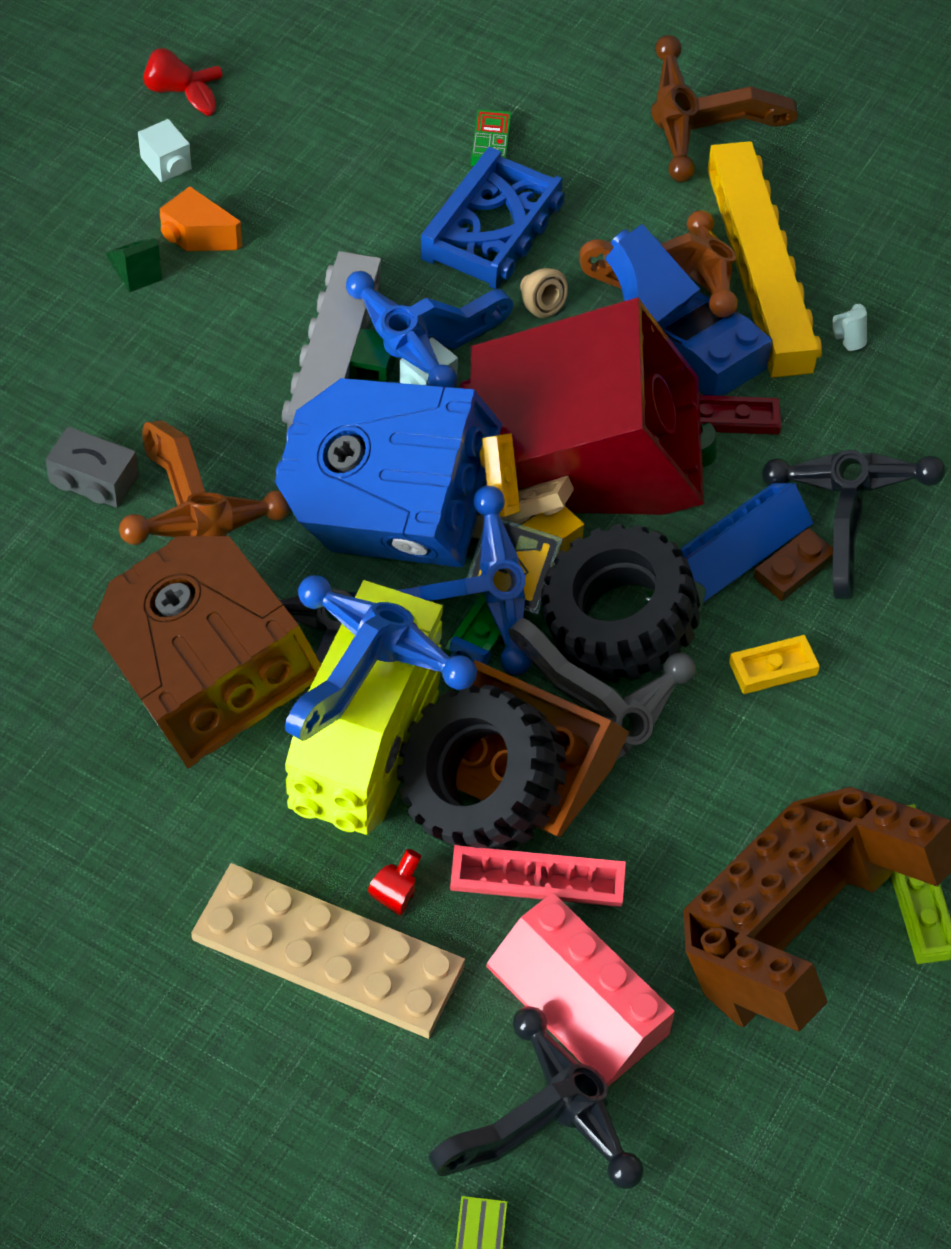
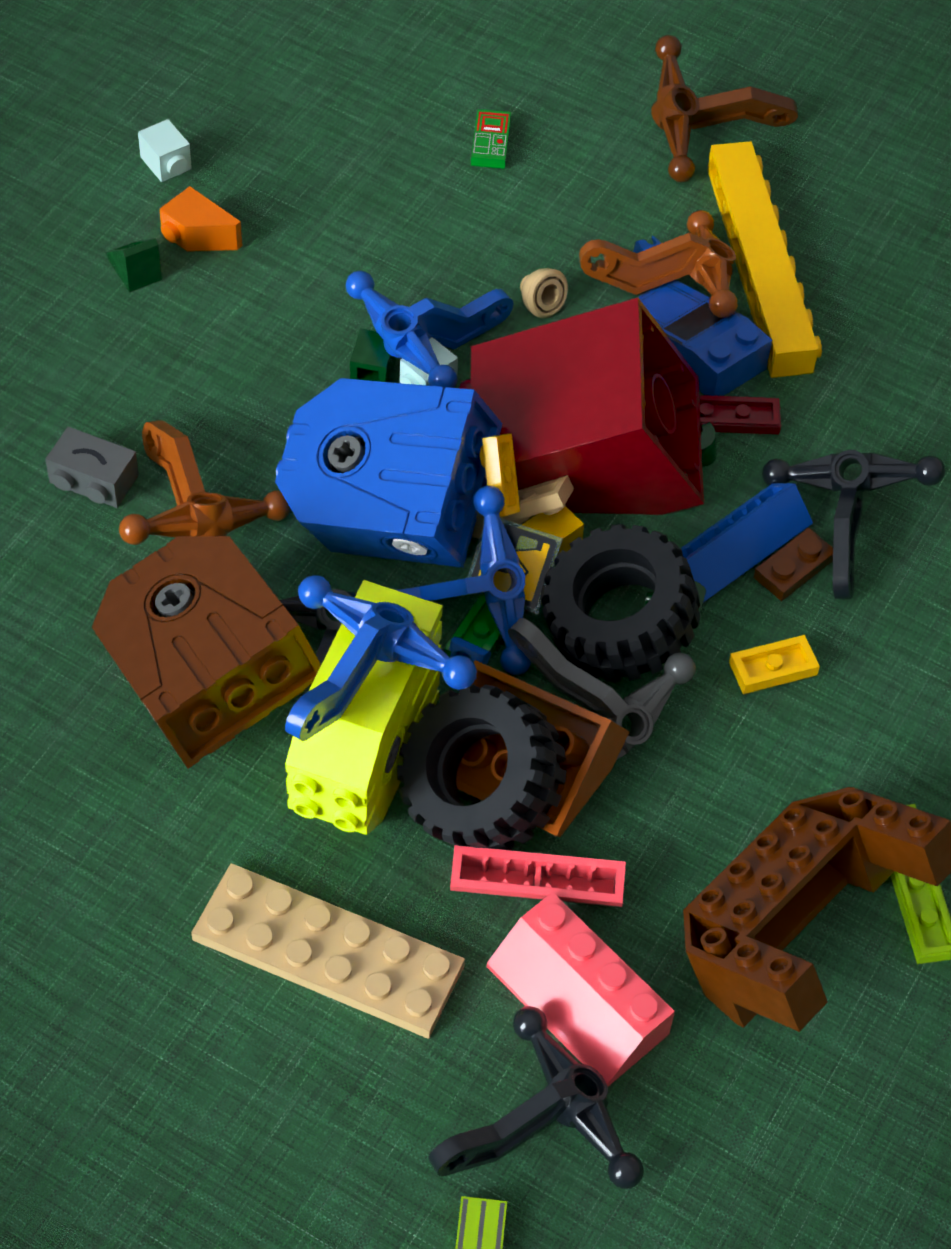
red piece [143,48,222,116] -> none
light grey brick [282,251,381,431] -> none
red piece [368,849,422,916] -> none
blue fence [421,147,565,289] -> none
blue arch [605,224,700,325] -> none
light aqua piece [832,304,867,351] -> none

